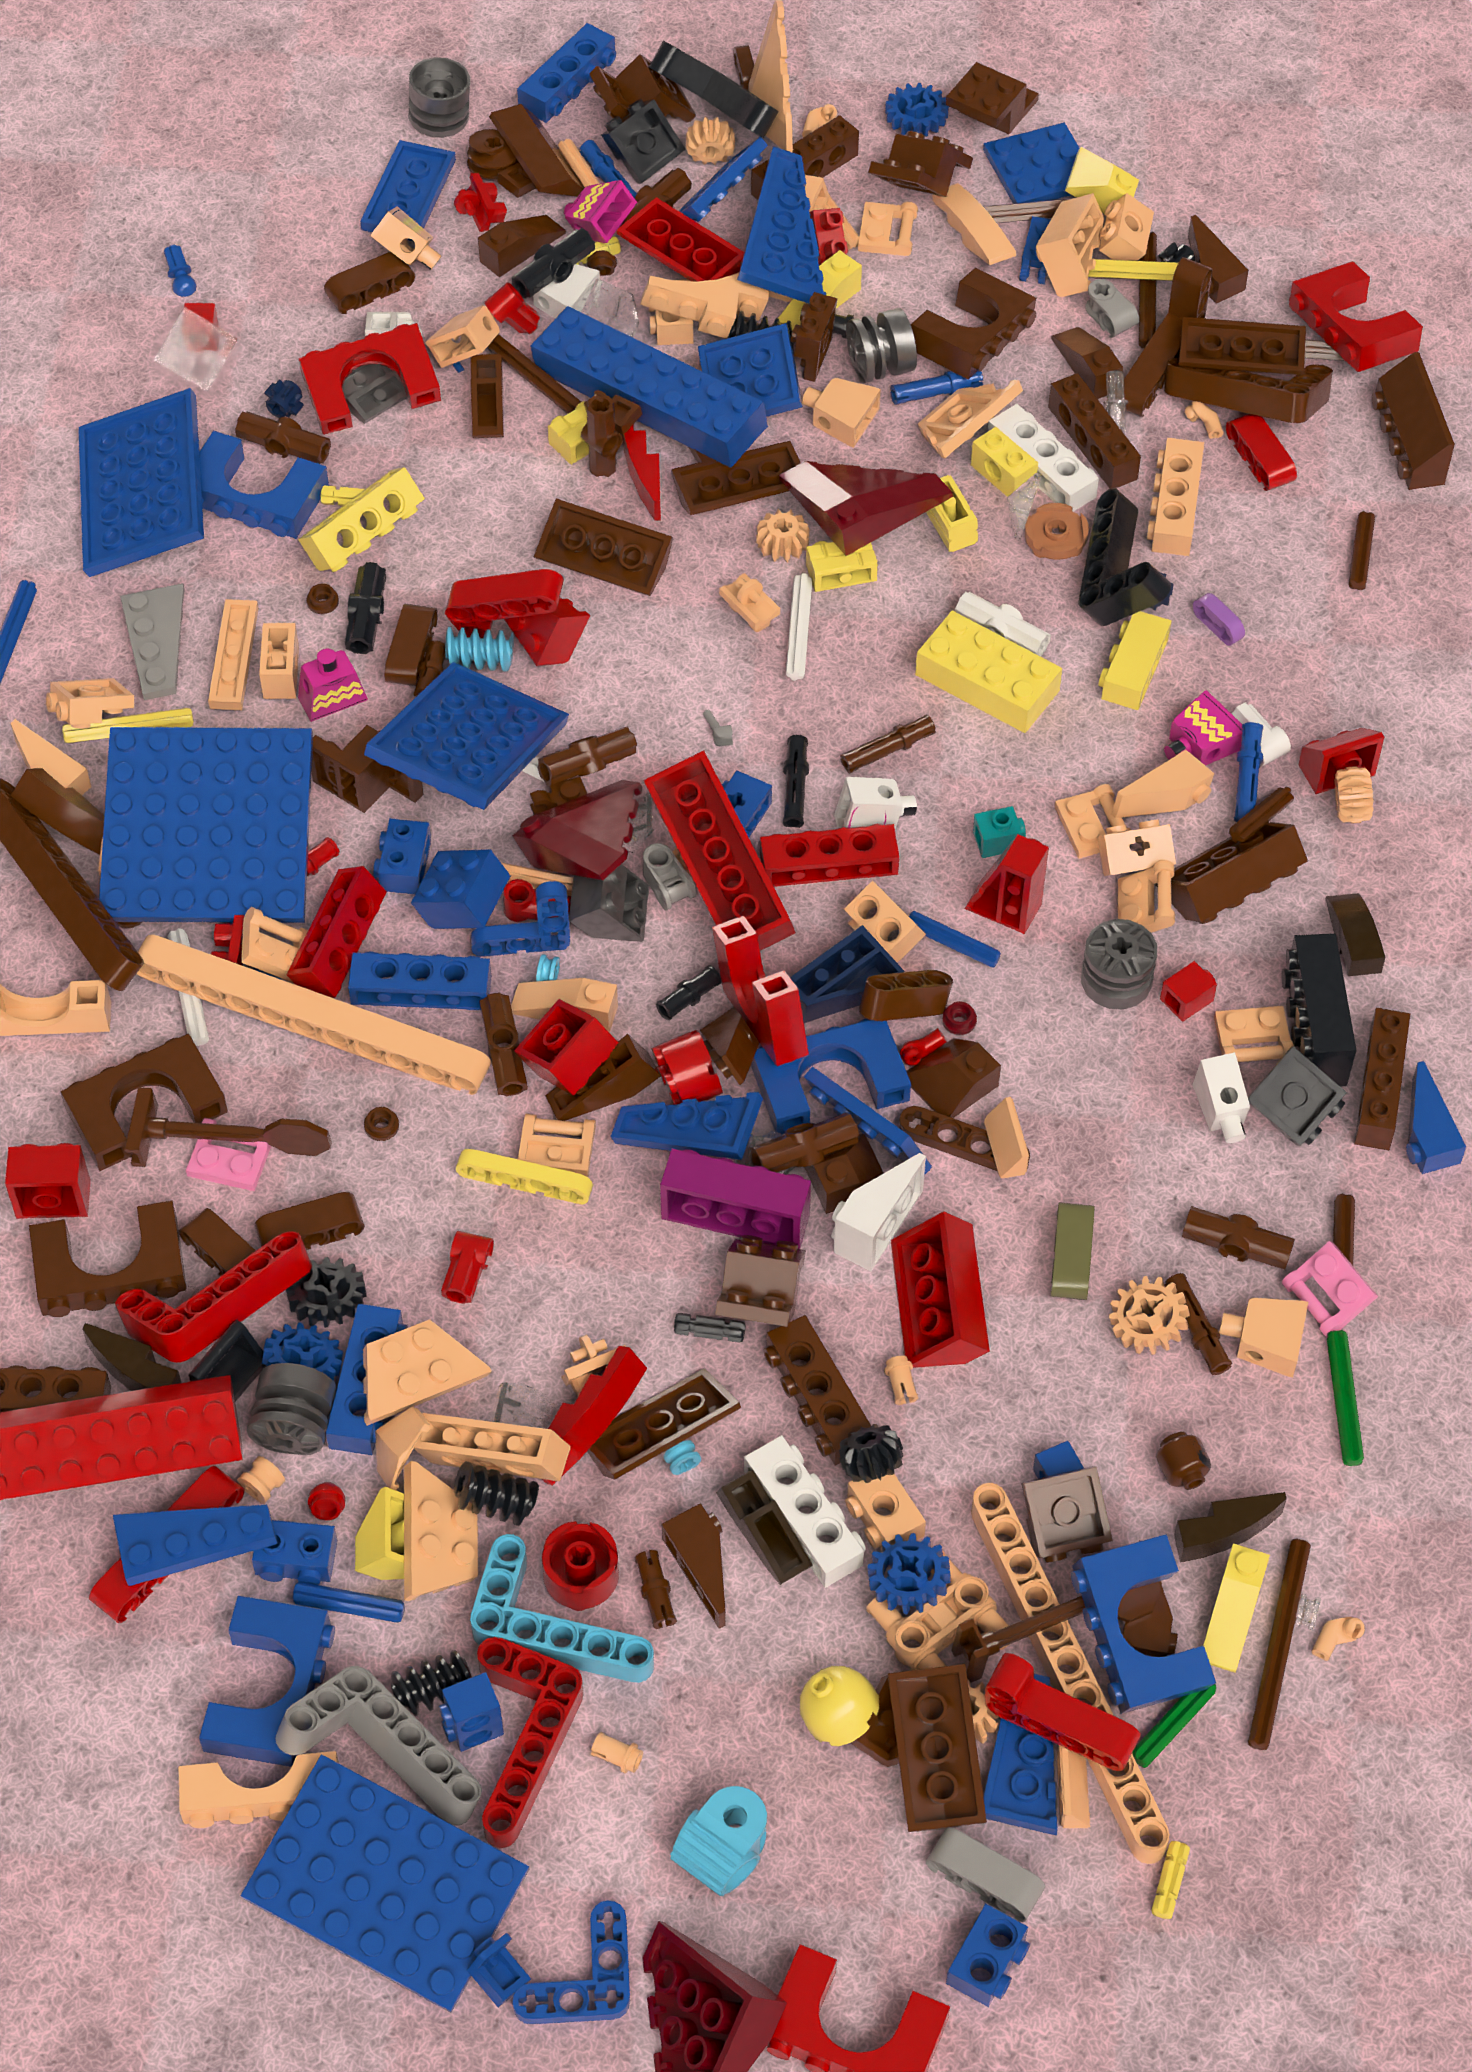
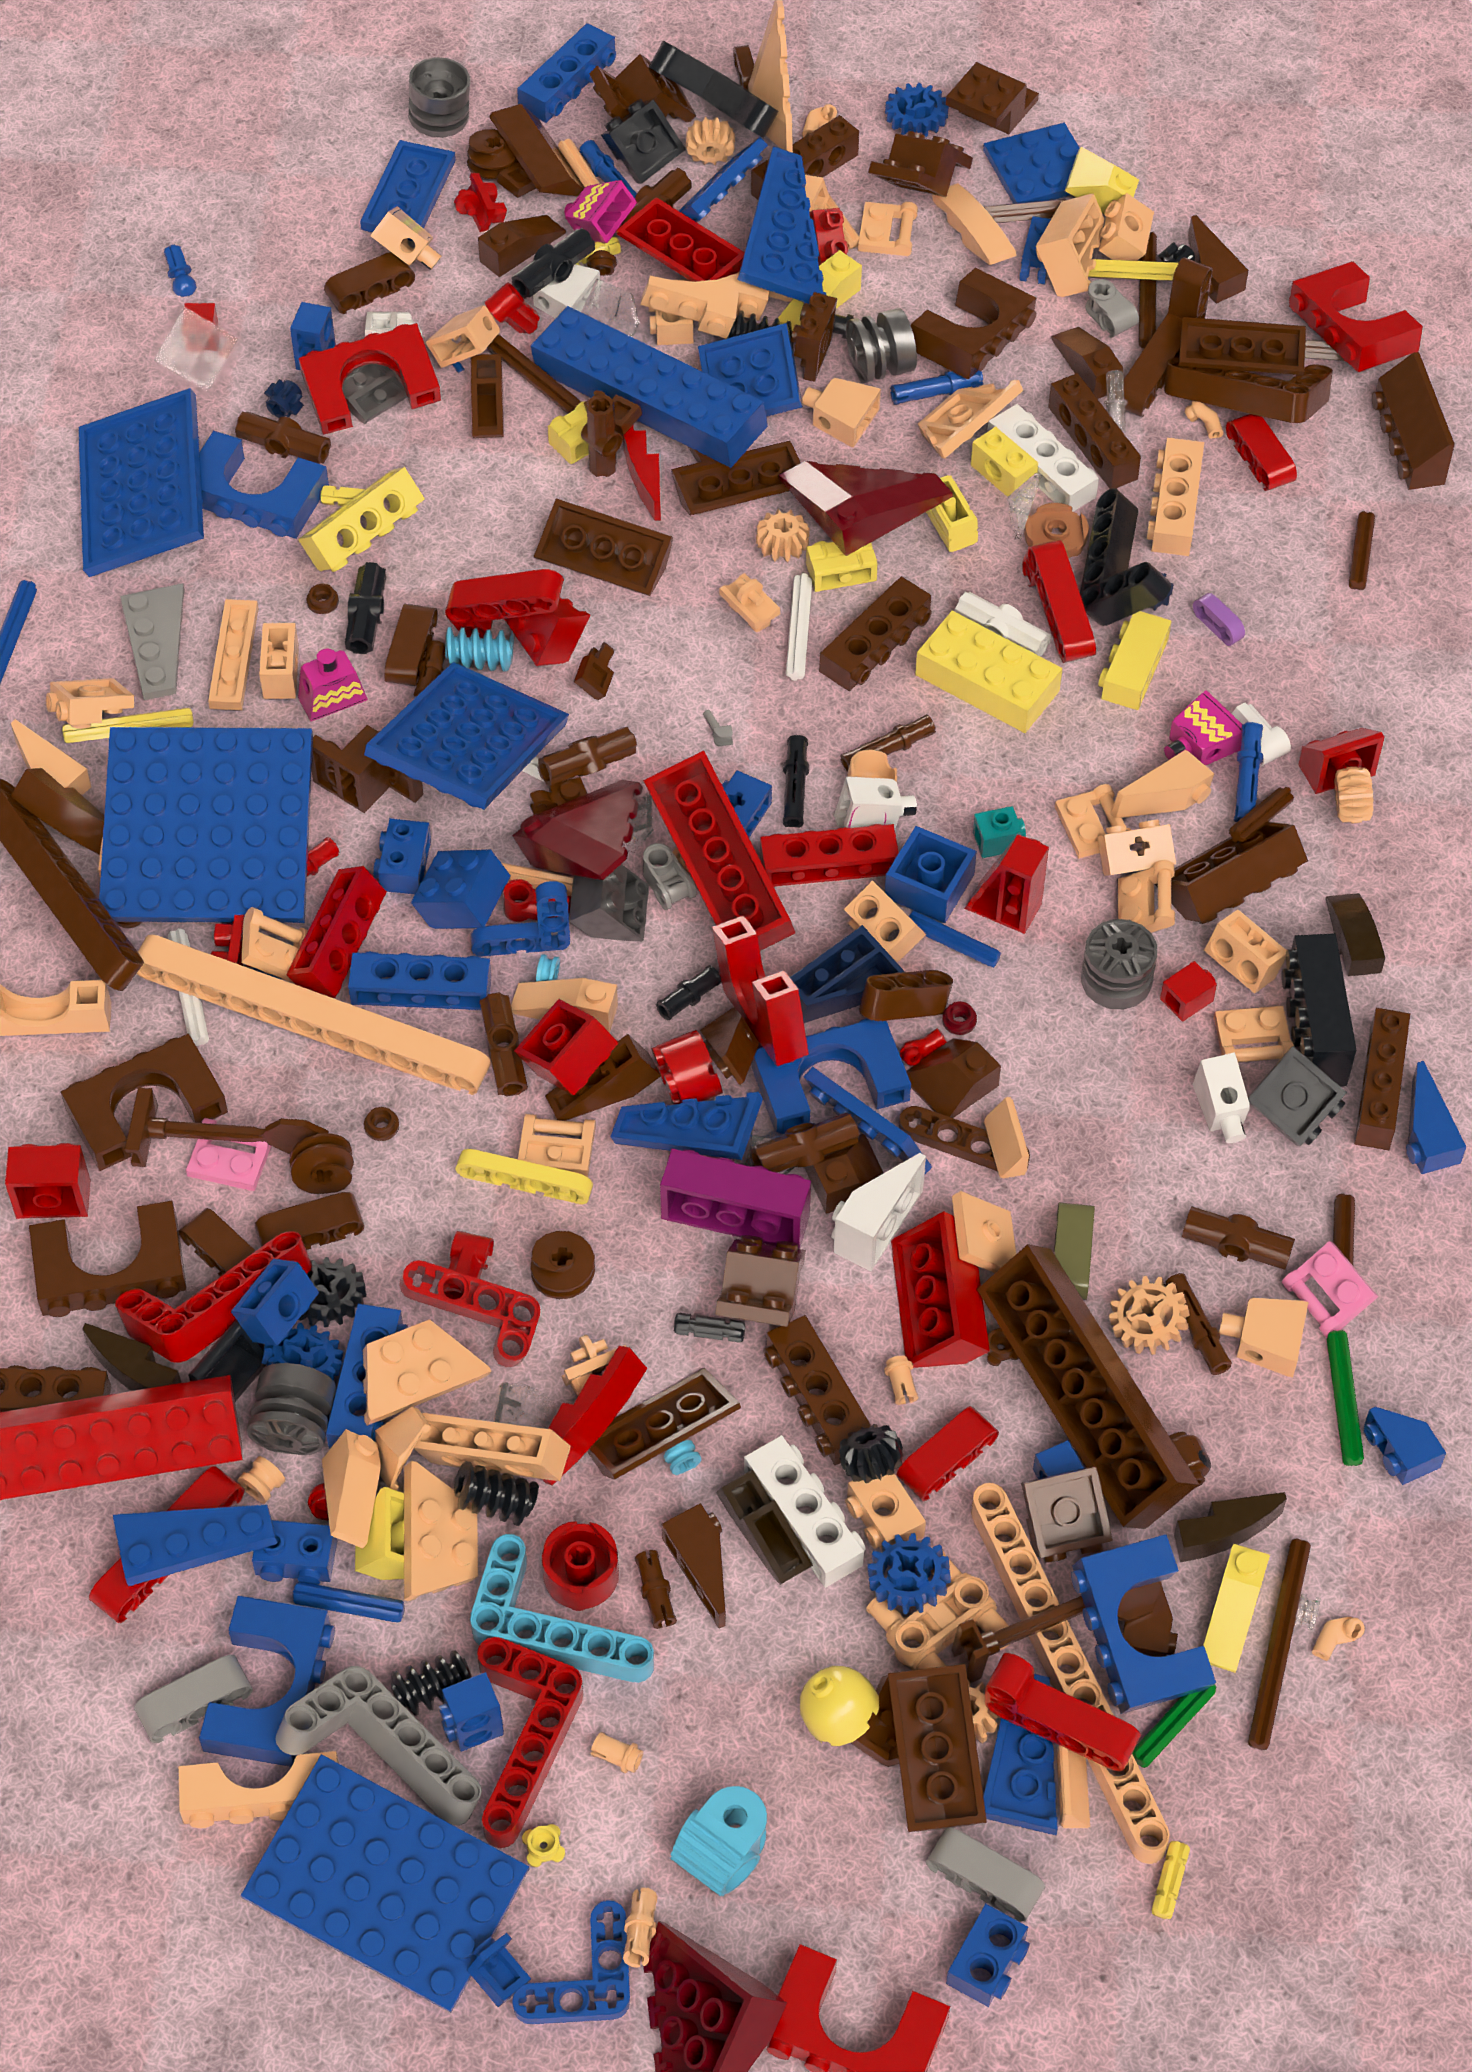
none -> light grey beam [134,1655,253,1743]
none -> blue brick [231,1259,319,1346]
none -> reddish brown piece [289,1133,354,1194]
none -> blue brick [290,302,336,370]
none -> light nougat slope [322,1429,381,1549]
none -> red beam [399,1260,541,1367]
none -> light yellow plate [522,1824,565,1867]
none -> reddish brown piece [530,1231,595,1300]
none -> reddish brown plate [574,642,614,700]
none -> light nougat pin [623,1887,658,1968]
none -> reddish brown brick [819,576,932,692]
none -> light nougat hair [847,749,897,782]
none -> blue brick [885,826,977,924]
none -> red beam [896,1406,999,1501]
none -> light nougat plate [952,1191,1016,1273]
none -> reddish brown brick [977,1244,1200,1529]
none -> reddish brown plate [987,1328,1019,1366]
none -> red beam [1022,540,1096,663]
none -> light nougat brick [1204,910,1286,994]
none -> blue slope [1364,1407,1446,1485]

